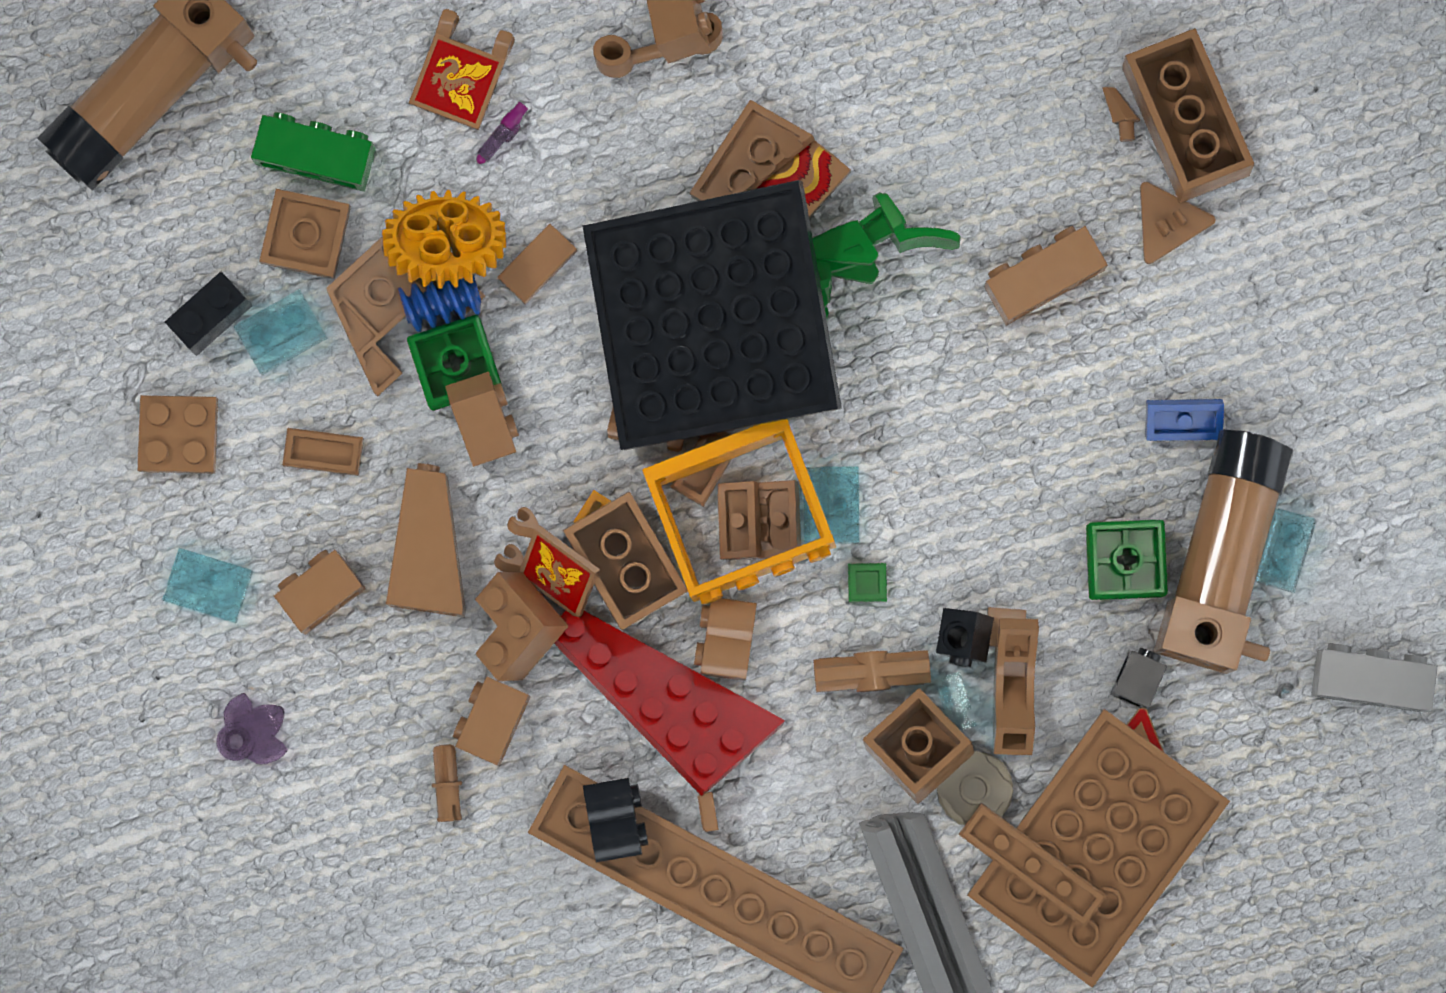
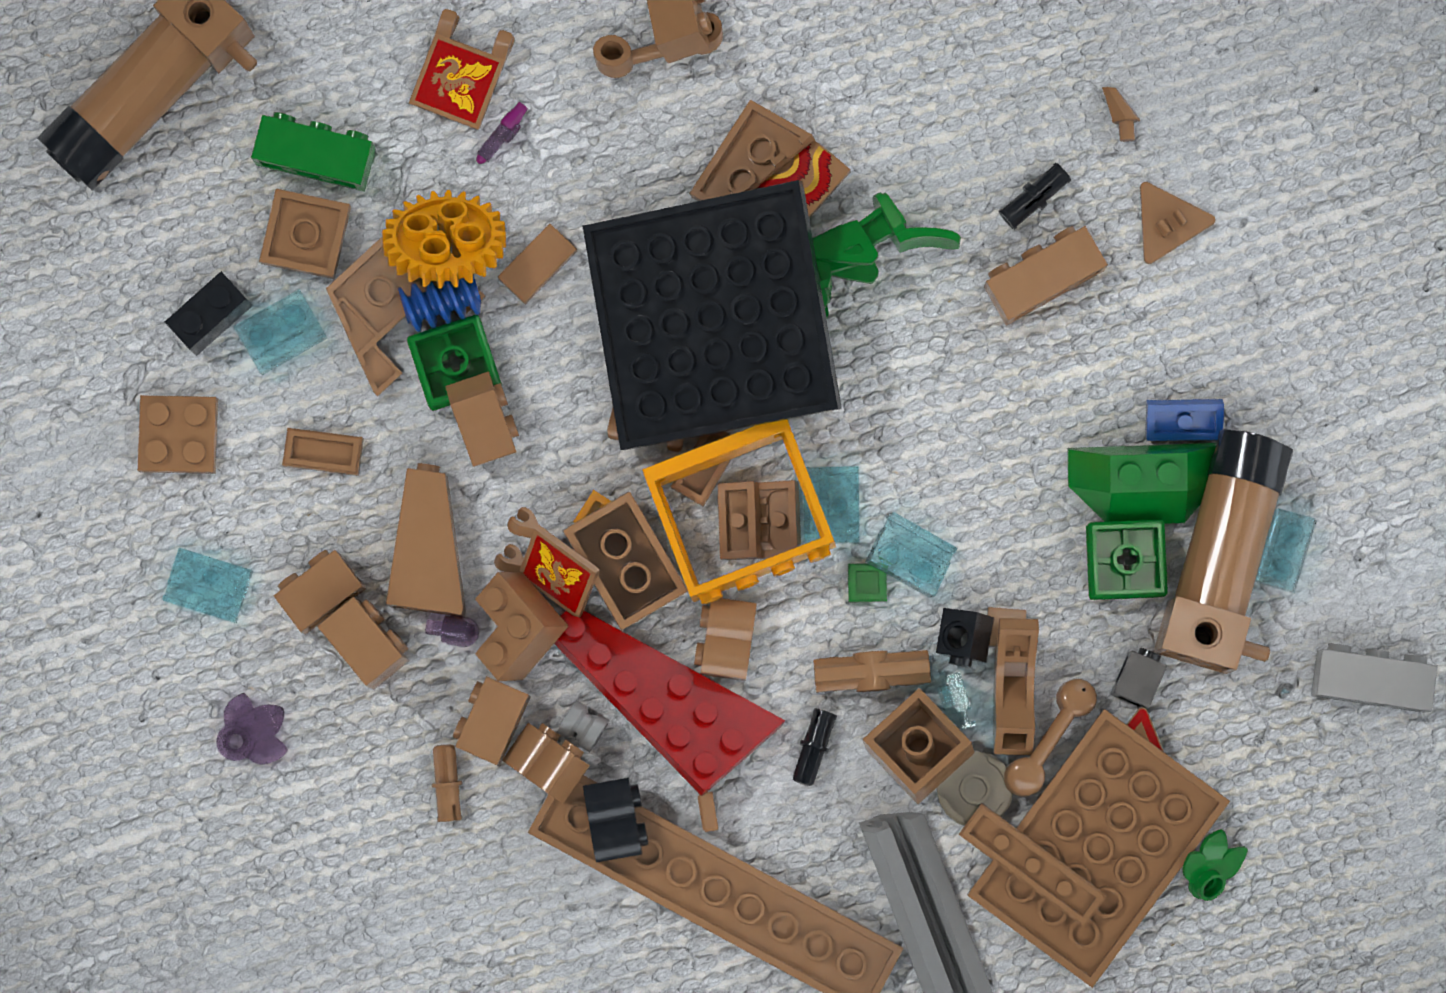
medium nougat brick [1122,28,1254,203] -> none
none -> medium nougat brick [317,597,410,690]
none -> clear purple cylinder [425,615,480,647]
none -> medium nougat brick [502,722,590,803]
none -> light grey wheel [557,700,609,753]
none -> black axle [793,708,837,786]
none -> clear light blue plate [865,512,958,598]
none -> black pin [998,162,1071,230]
none -> medium nougat piece [1004,679,1097,797]
none -> green wedge [1067,443,1217,524]
none -> green plate [1183,829,1248,901]

